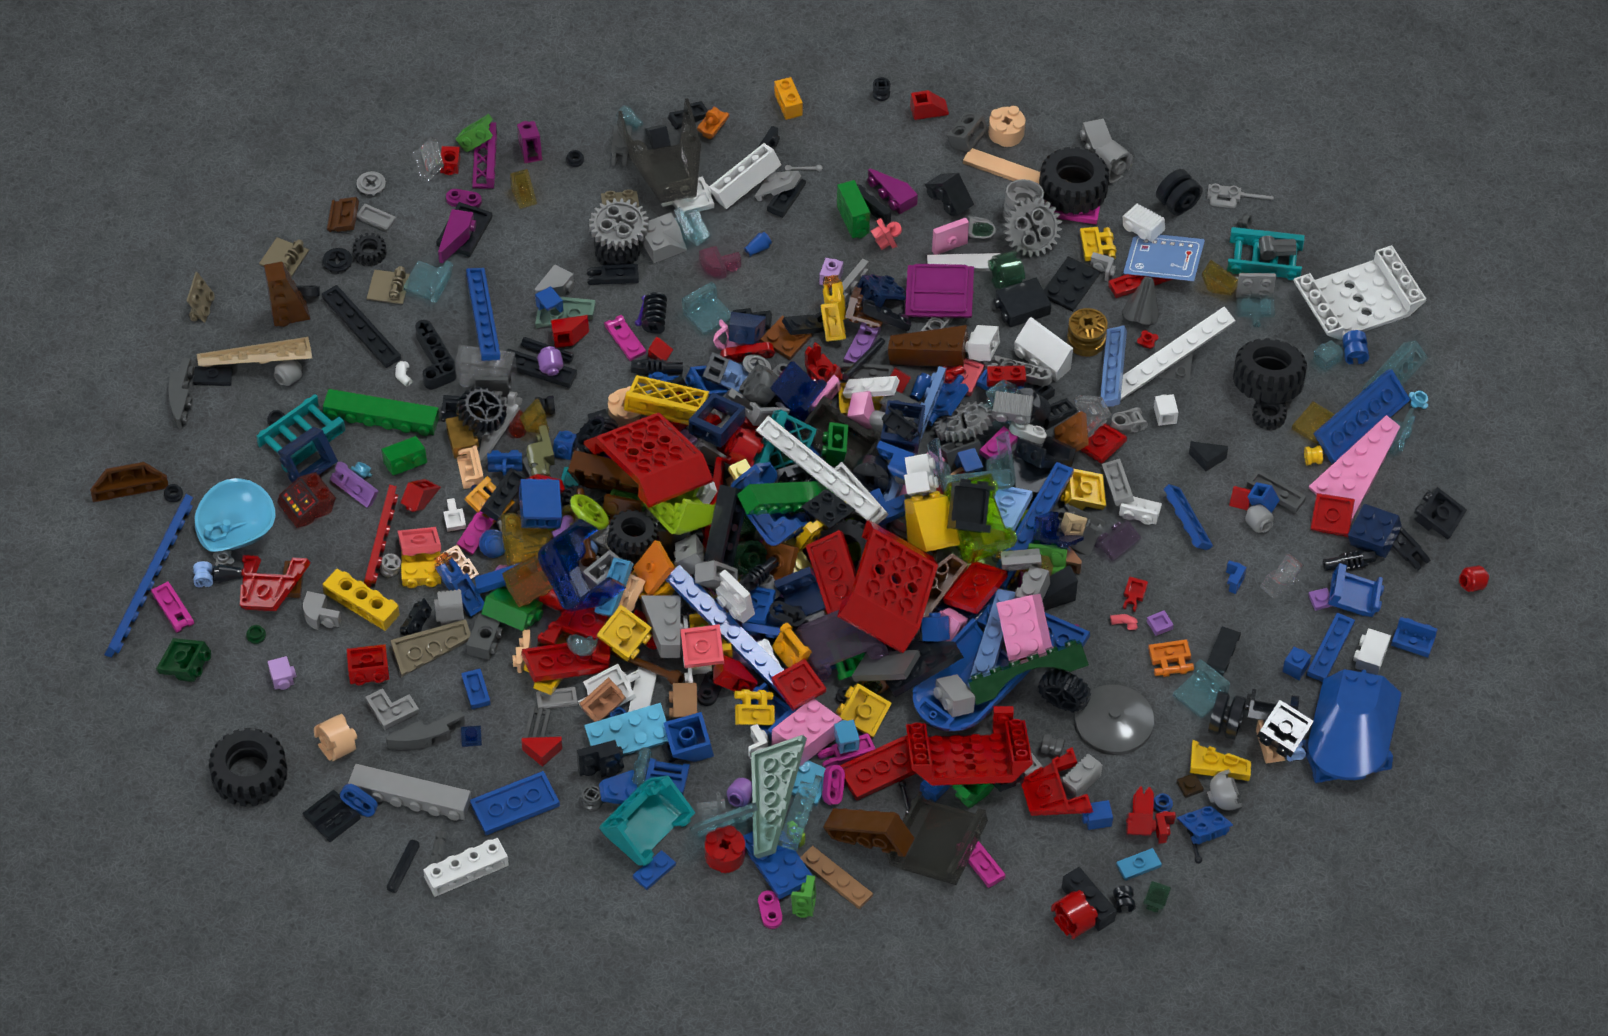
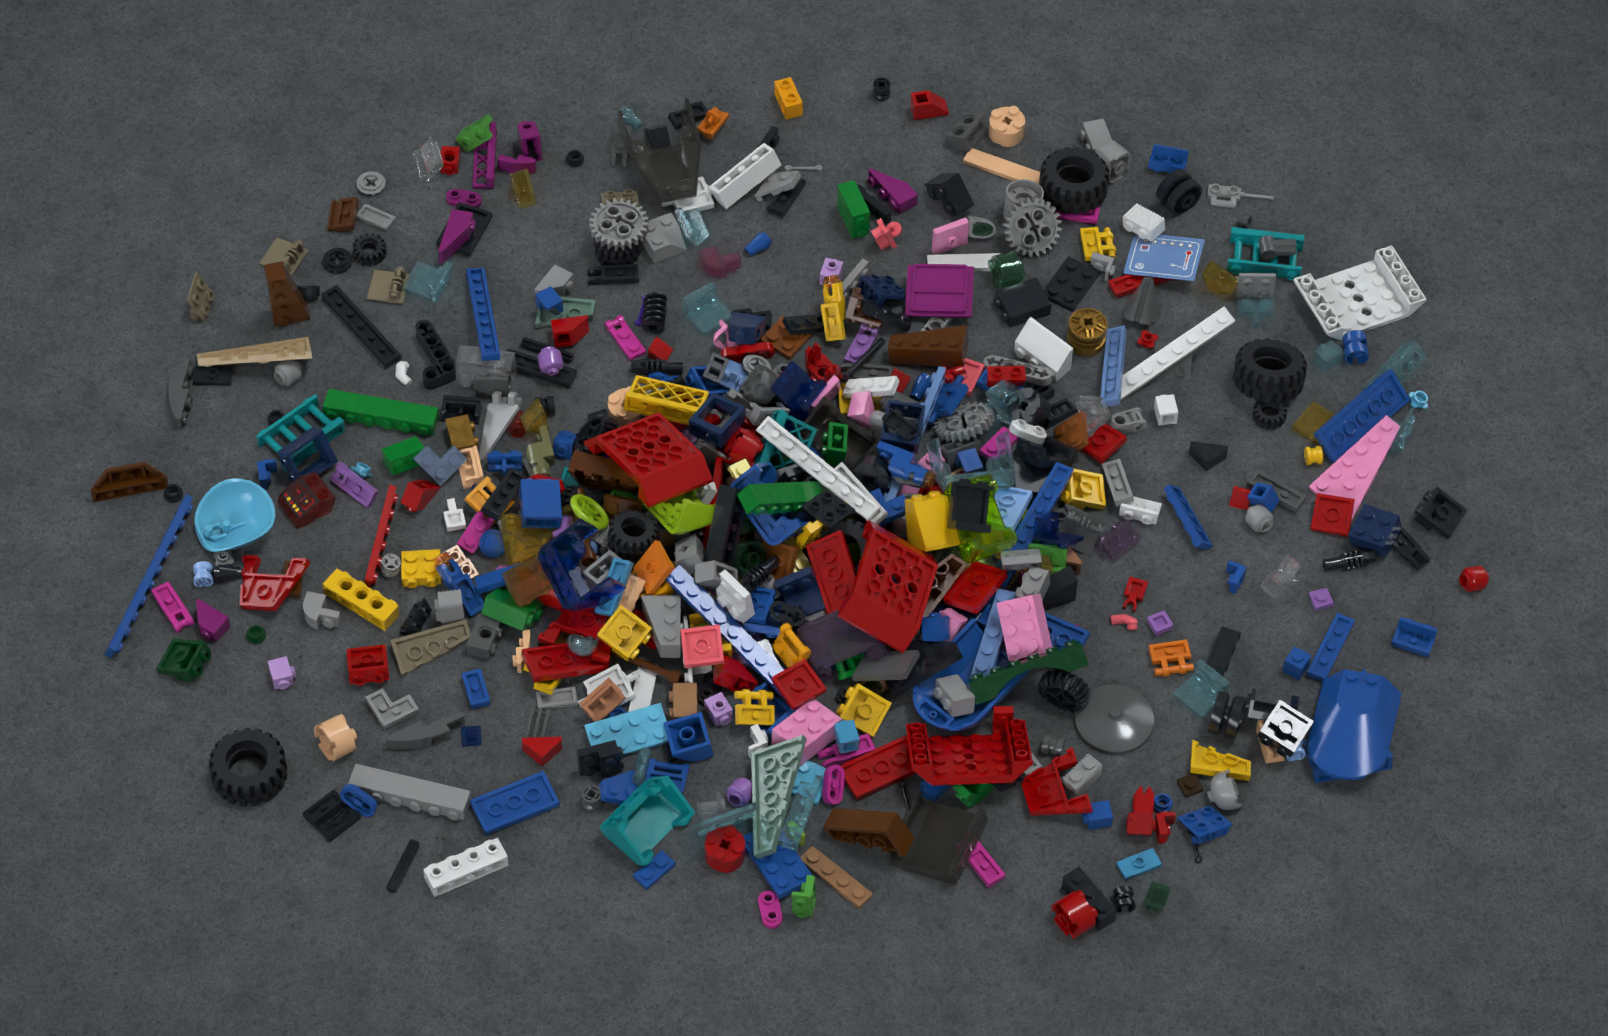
coral plate [398,527,441,556] -> none
black gear [456,386,507,435] -> none
white brick [904,454,939,496] -> none
white brick [965,325,1000,362] -> none
light grey brick [992,391,1033,425] -> none
tan slope [1060,512,1087,536] -> none
blue panel [1328,563,1384,617] -> none
white brick [1353,628,1391,675] -> none
none -> magenta slope [196,599,231,643]
none -> blue bracket [257,459,277,489]
none -> sand blue plate [413,445,467,486]
none -> magenta slope [497,154,537,174]
none -> lavender brick [704,692,733,727]
none -> blue bracket [1148,144,1189,173]

